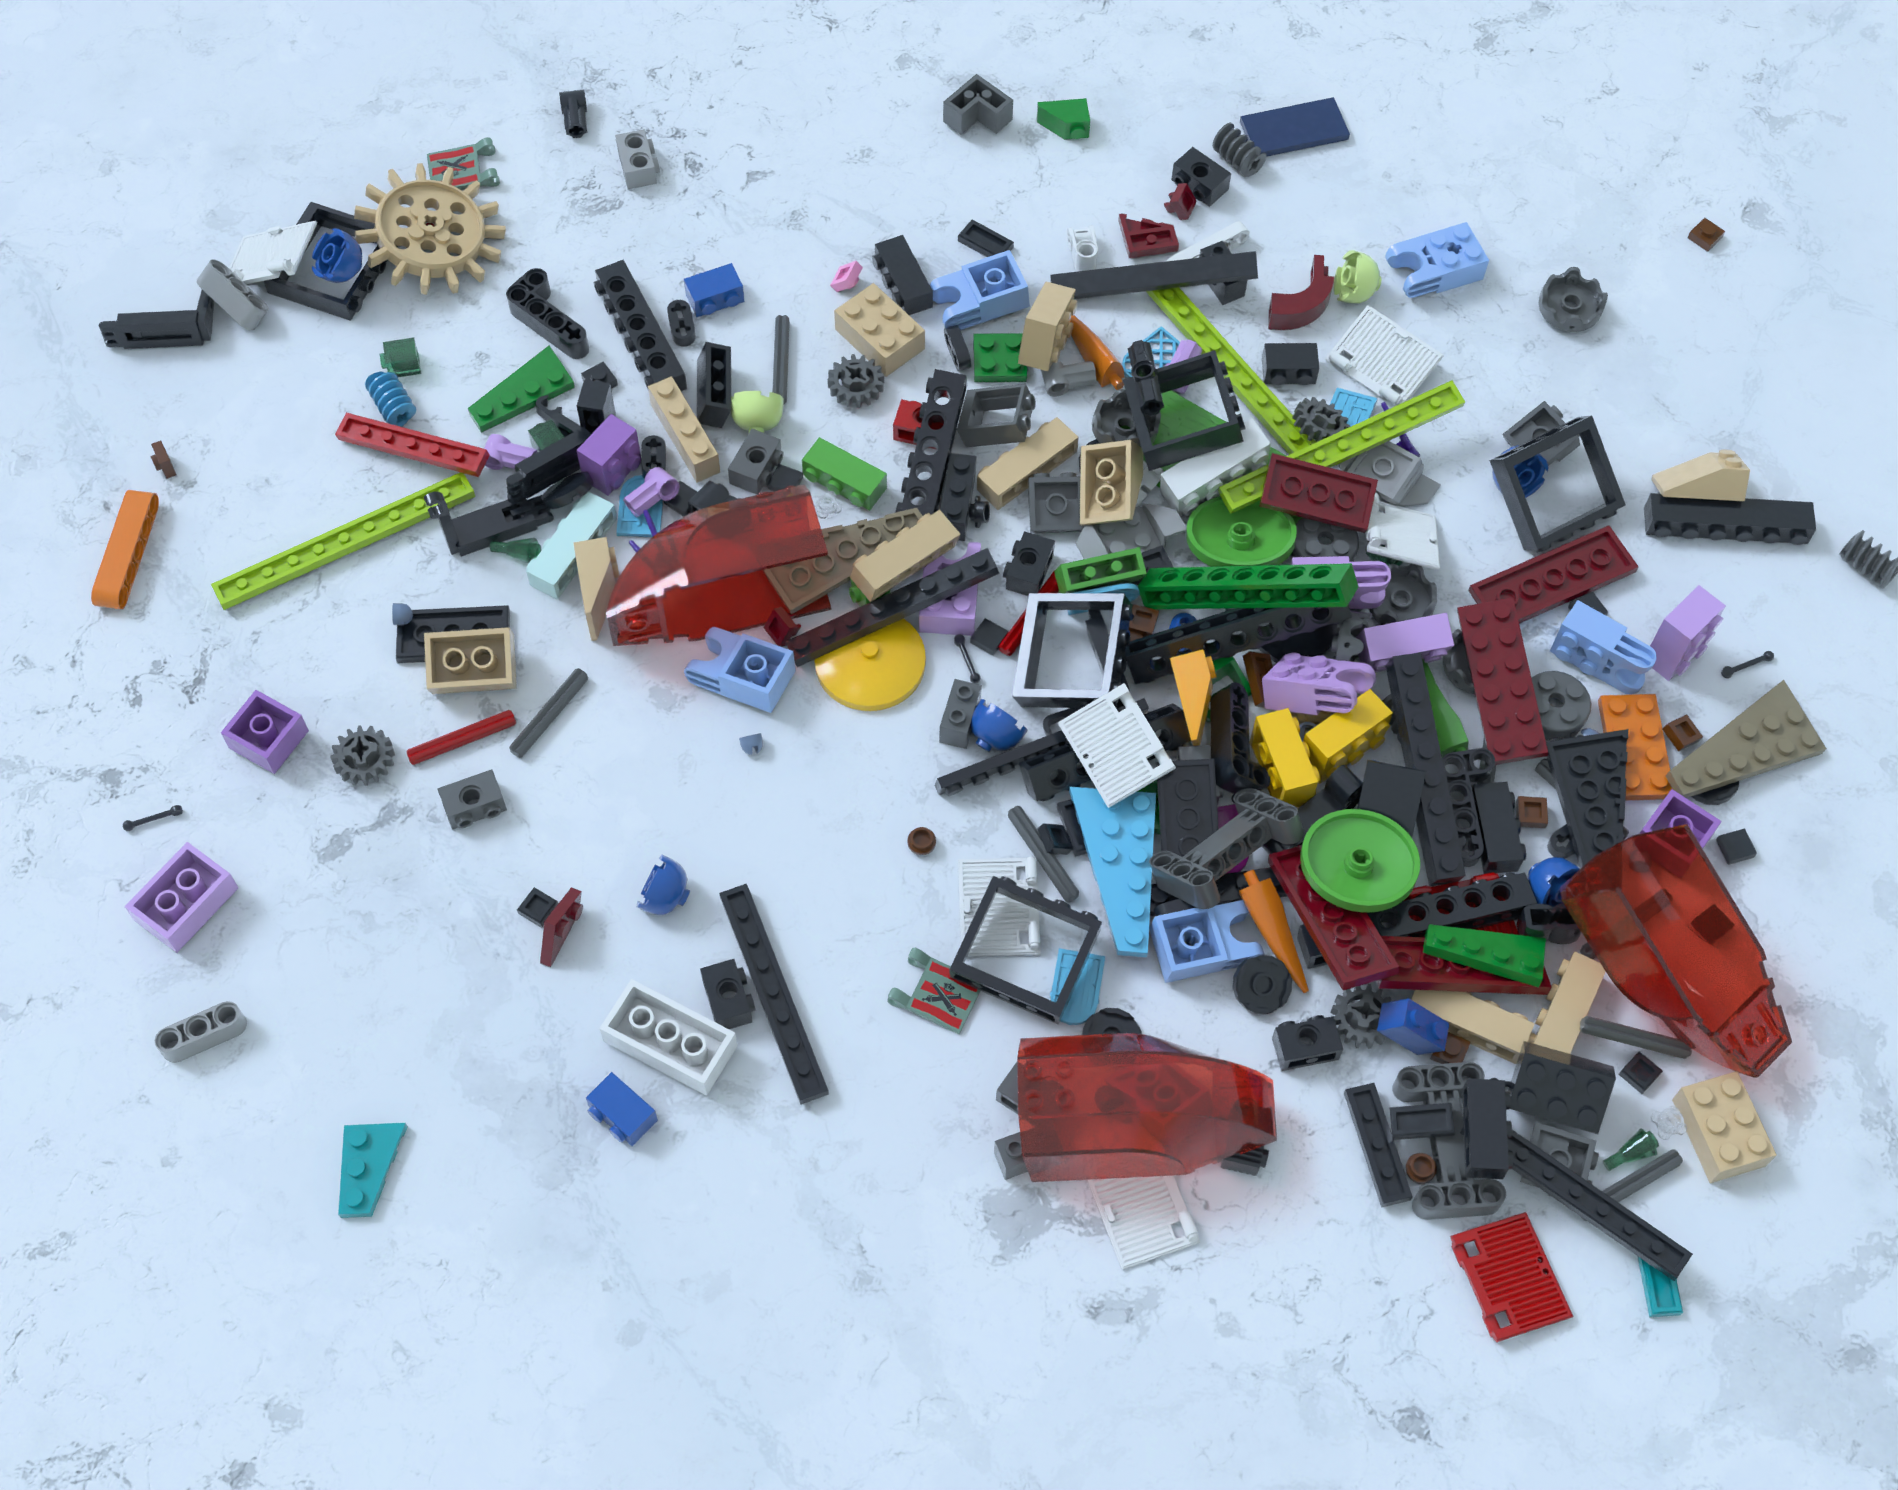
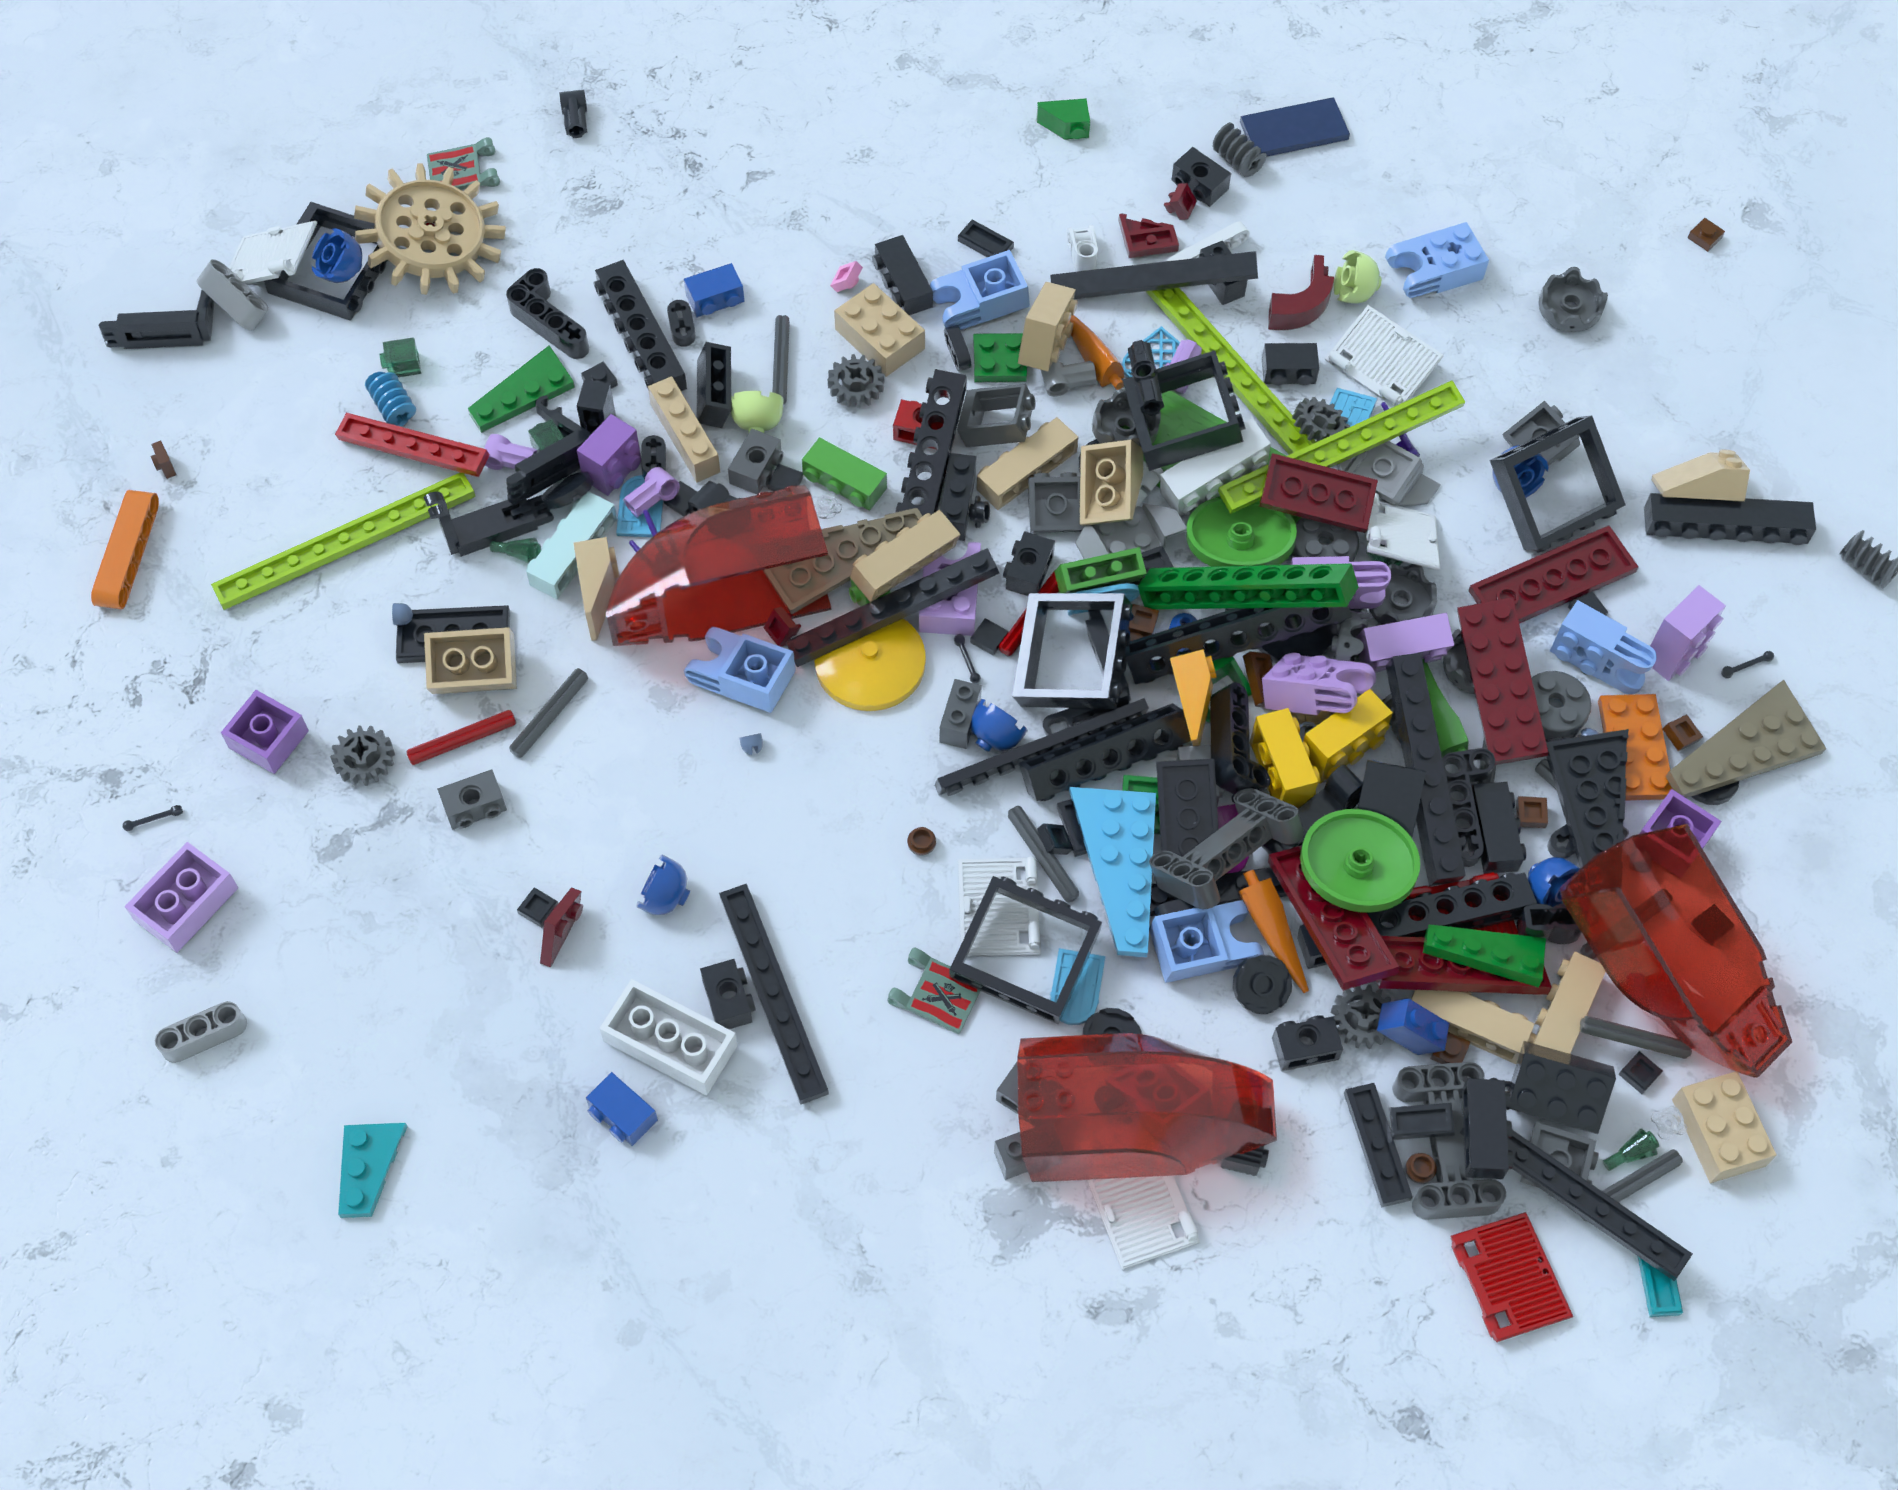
light grey brick [615,129,660,189] -> none
dark grey brick [943,74,1014,135] -> none
white window [1058,683,1176,808] -> none
black tile [1716,828,1757,865] -> none

